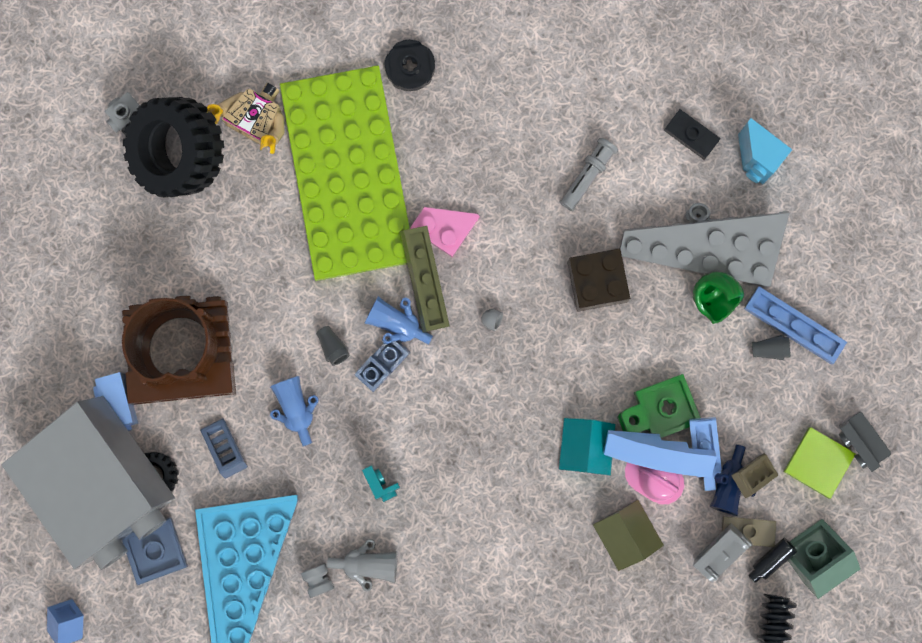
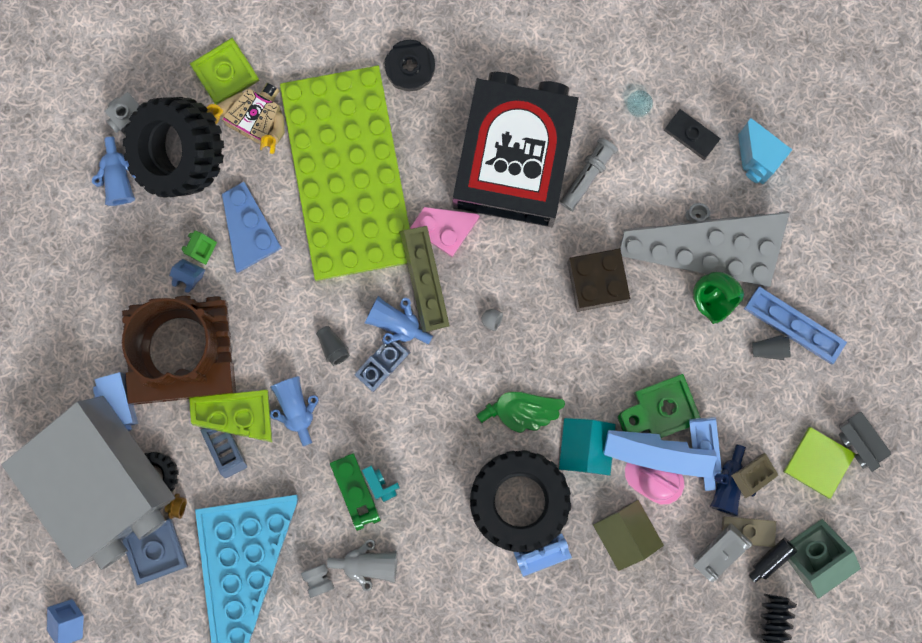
none -> medium blue piece [92,137,136,206]
none -> pearl gold plate [165,493,187,519]
none -> medium blue tile [169,259,205,293]
none -> bright green tile [182,230,217,265]
none -> lime wing [189,390,272,442]
none -> lime tile [190,37,260,105]
none -> medium blue wing [222,182,282,273]
none -> green plate [329,453,381,531]
none -> brick [452,71,579,228]
none -> black tyre [470,450,571,552]
none -> green animal [476,392,565,433]
none -> light blue hinge [513,534,572,577]
none -> clear light blue tile [627,91,653,117]

